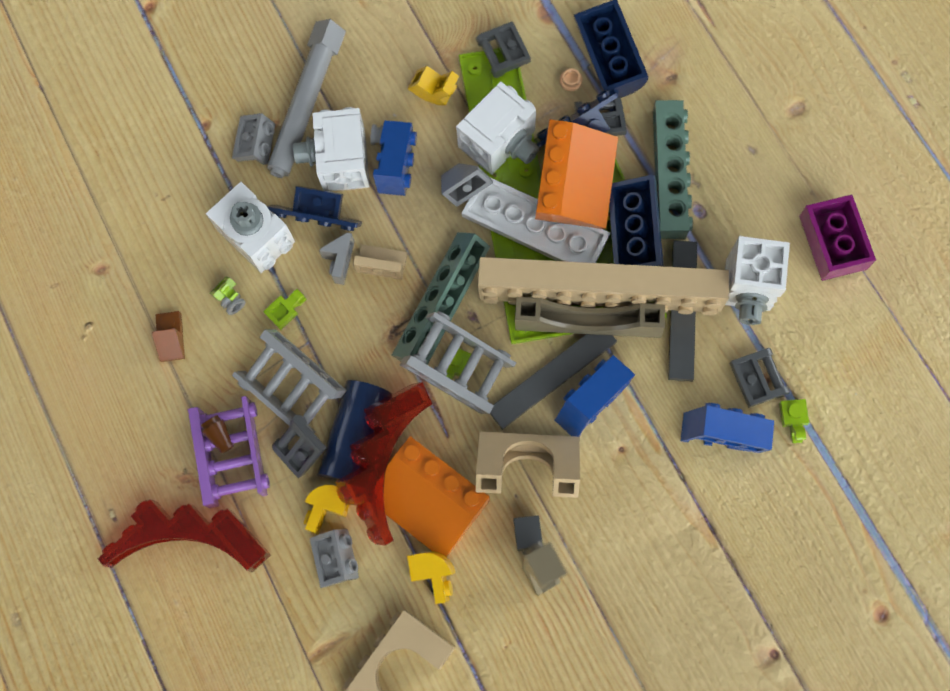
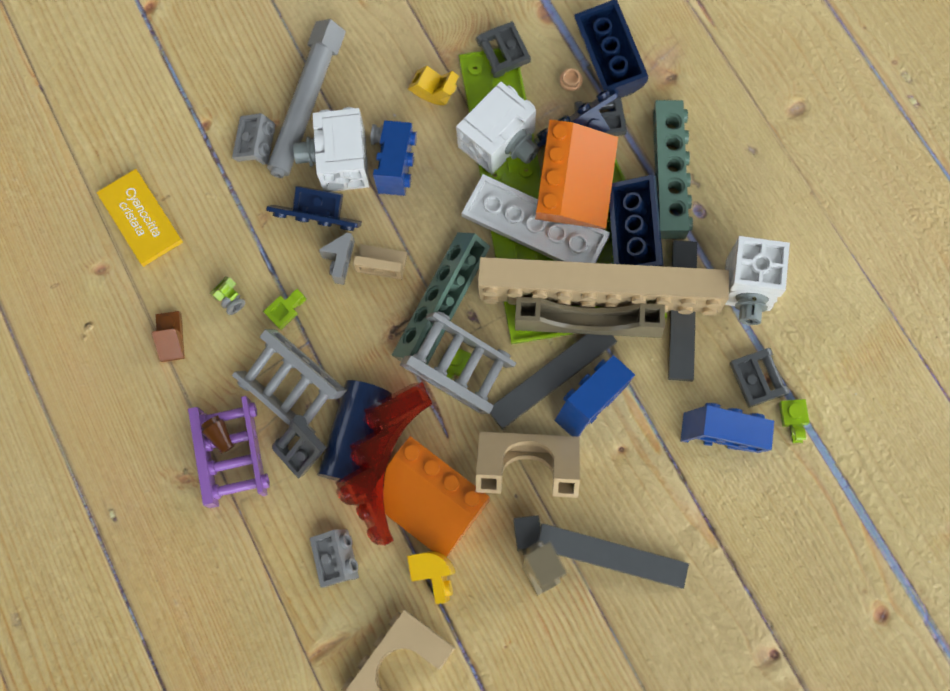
clear red arch [97,499,271,572] -> none
white piece [206,182,295,273] -> none
yellow brick [304,485,354,535] -> none
light grey slope [441,163,493,207] -> none
magenta brick [799,194,876,281] -> none
none -> yellow tile [96,169,183,267]
none -> dark grey tile [537,524,689,589]

